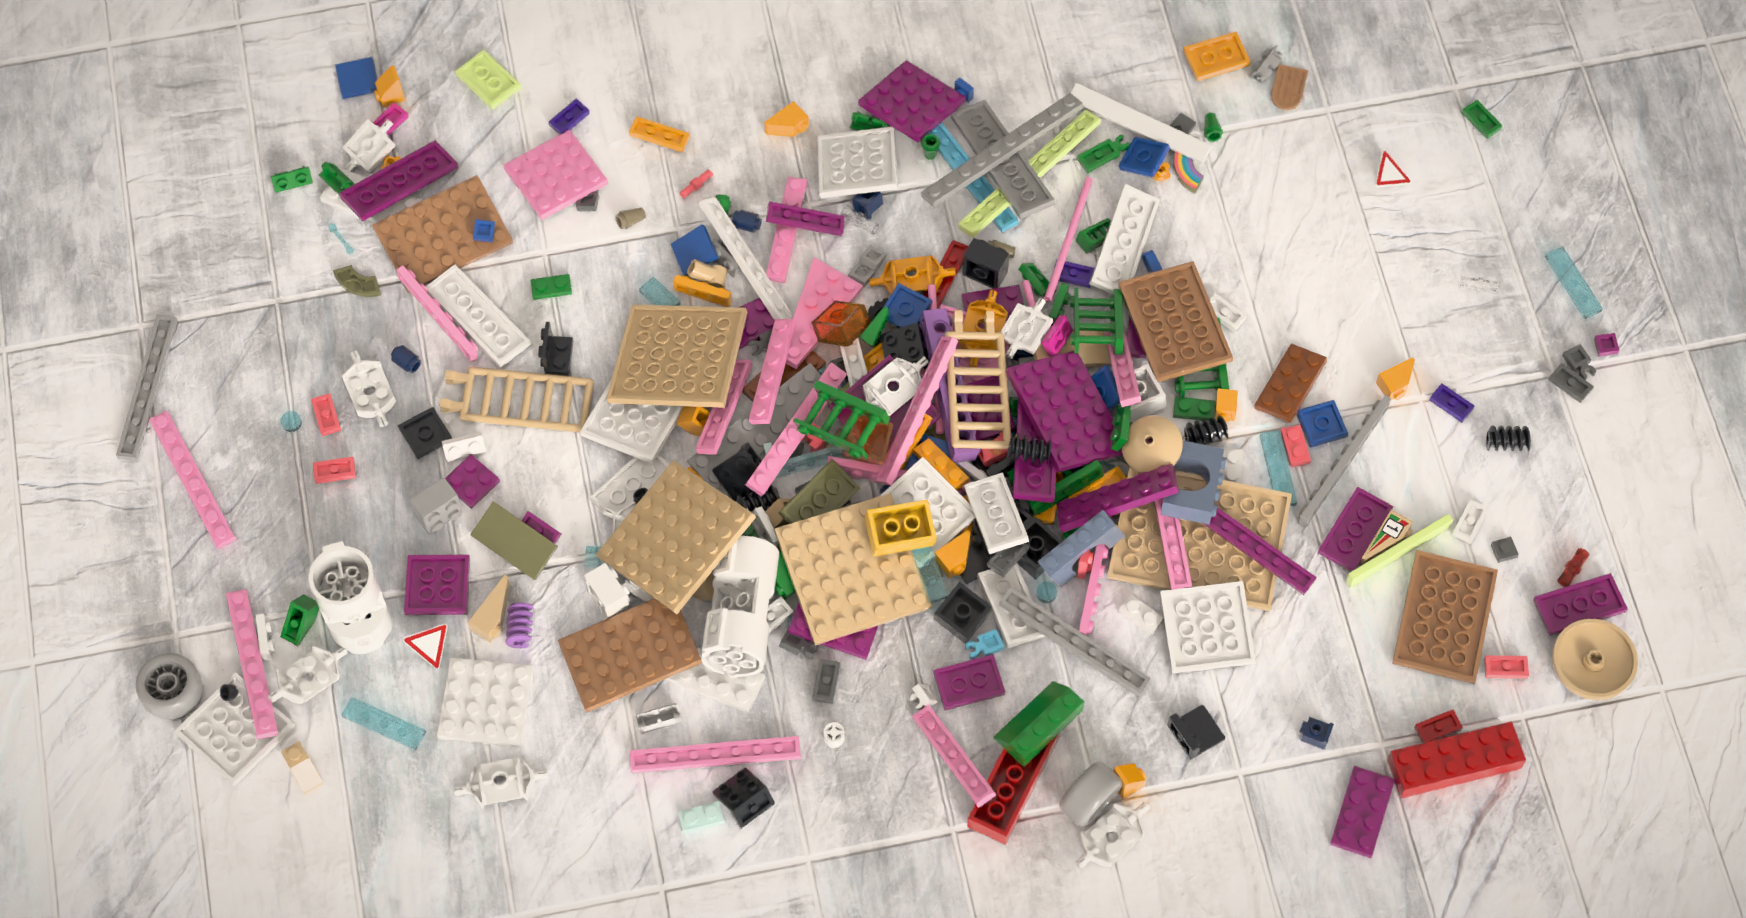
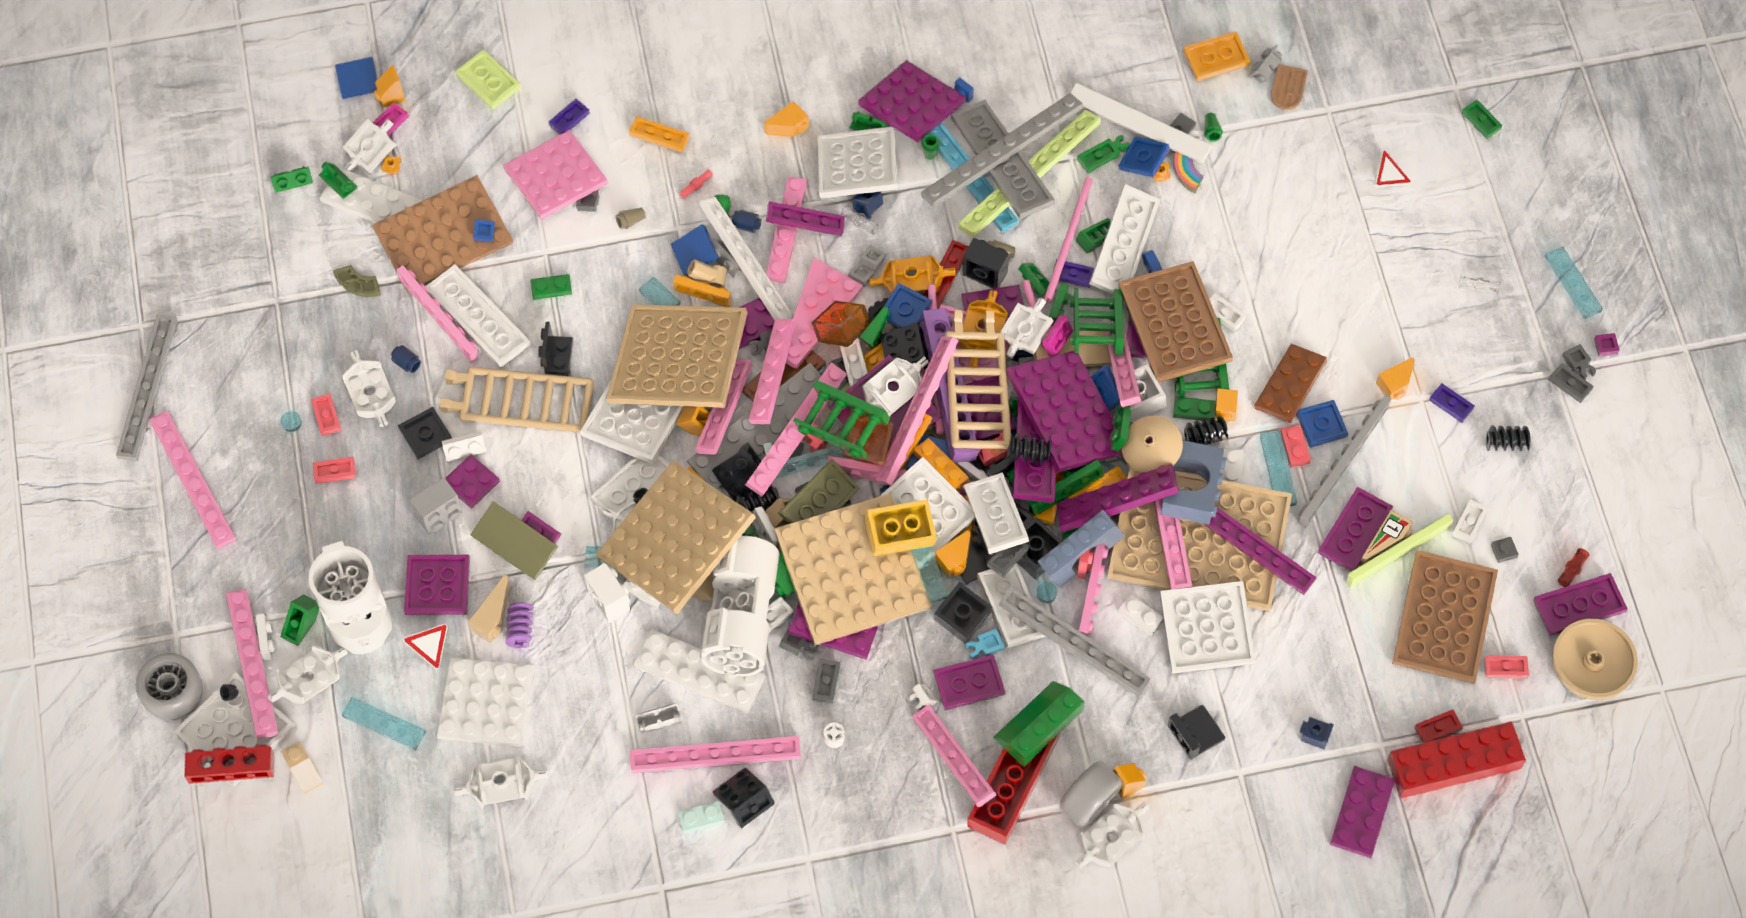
clear light blue hinge [329,224,354,254] -> none
magenta plate [339,140,458,222] -> none
medium nougat plate [558,599,703,713] -> none
none -> red brick [184,744,274,784]

